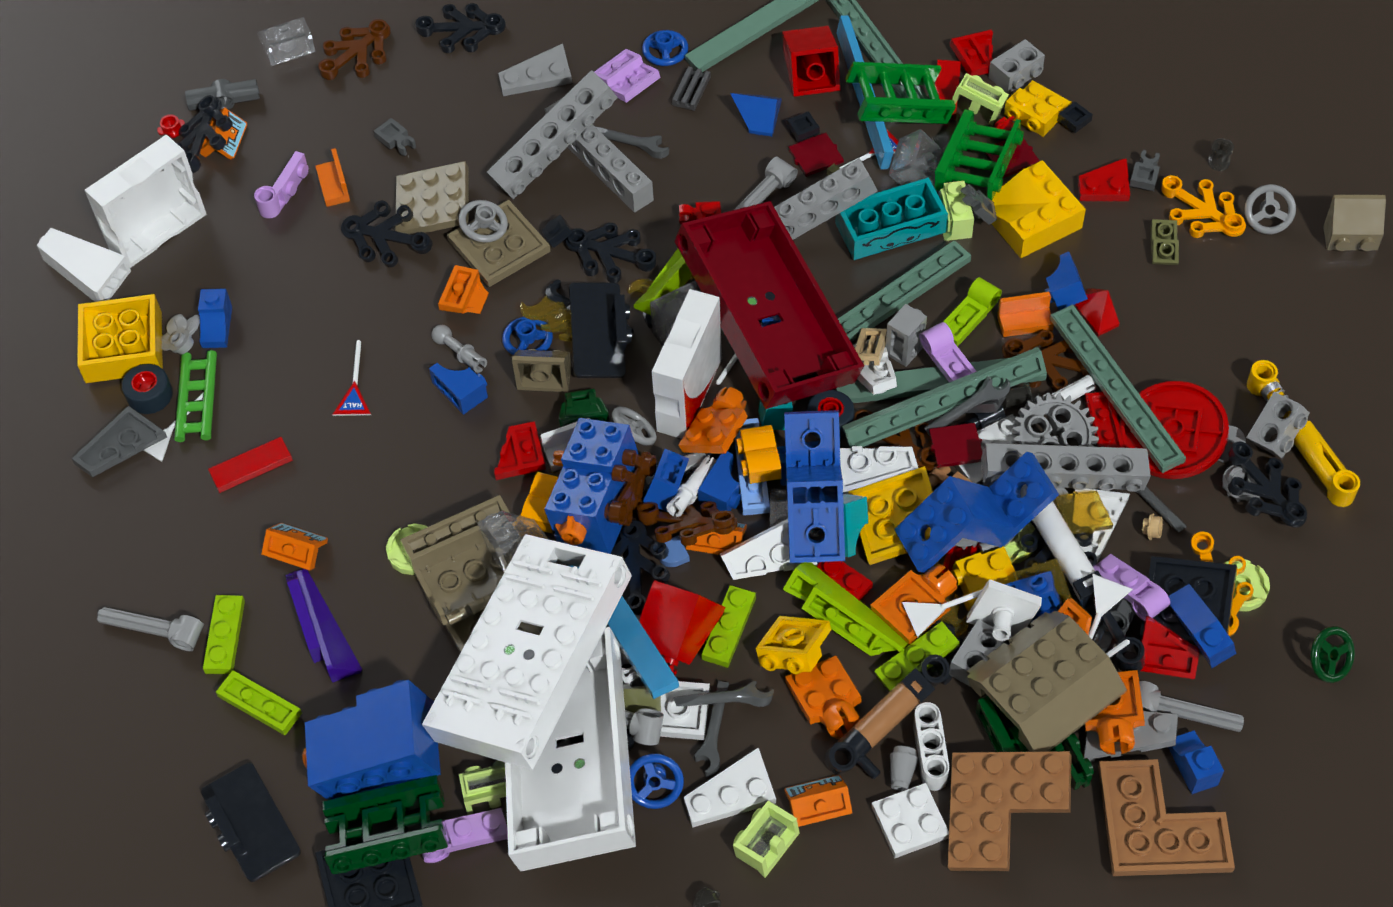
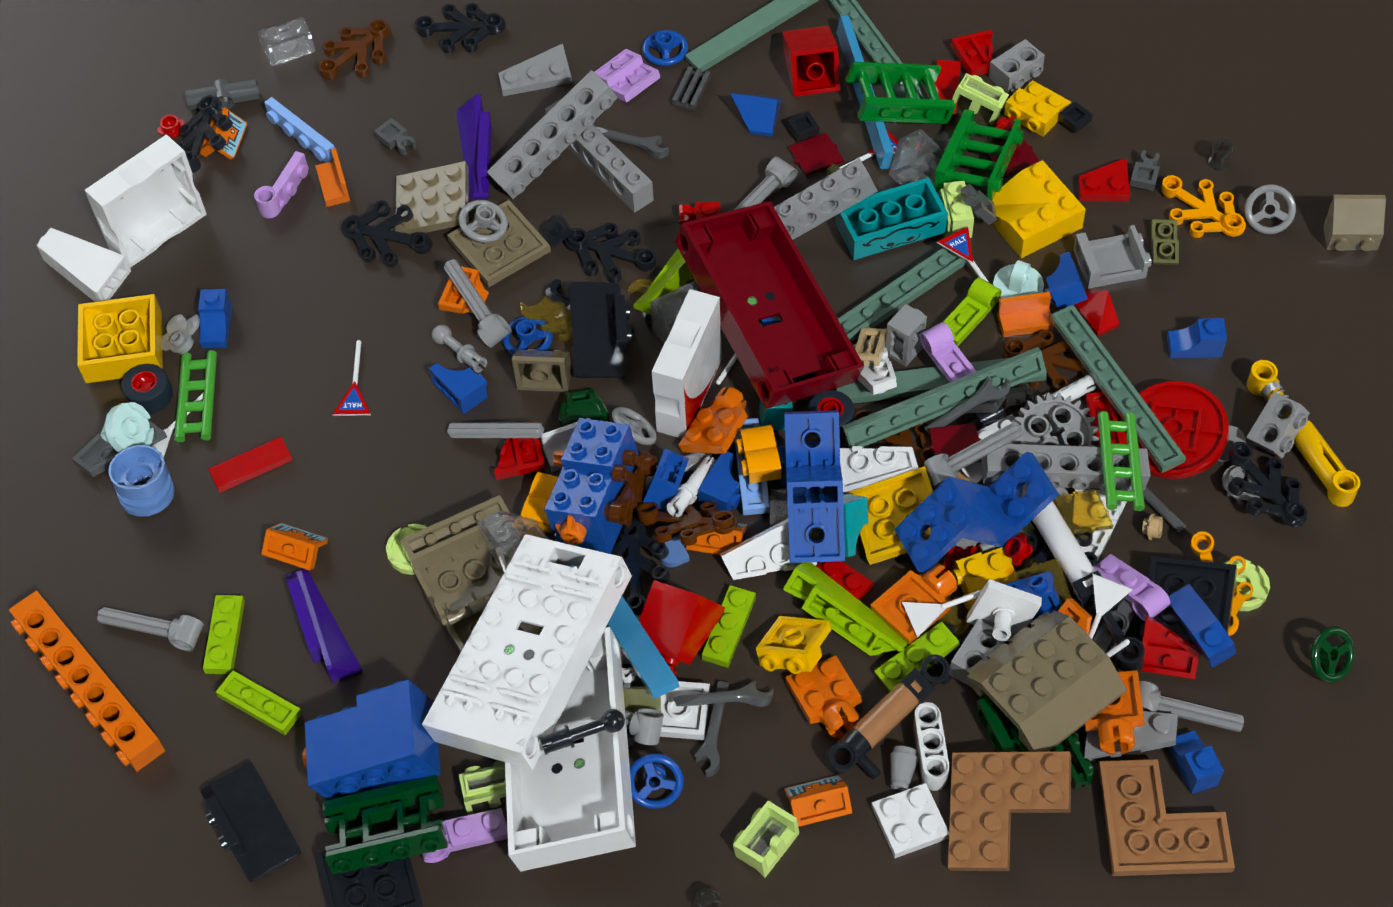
white wing [684,748,776,828] -> none
none -> orange brick [8,590,165,772]
none -> light aqua tile [100,402,154,452]
none -> medium blue wheel [108,445,175,516]
none -> light blue plate [264,97,335,163]
none -> light grey axle [444,259,512,348]
none -> light grey axle [447,422,544,438]
none -> dark purple wedge [456,94,492,199]
none -> black pin [539,709,625,755]
none -> light grey axle [924,422,1023,489]
none -> piece [937,227,1001,301]
none -> light aqua tile [993,260,1044,302]
none -> red plate [1004,534,1033,566]
none -> light grey panel [1073,225,1151,289]
none -> bright green bar [1098,411,1145,511]
none -> blue arch [1167,318,1227,358]

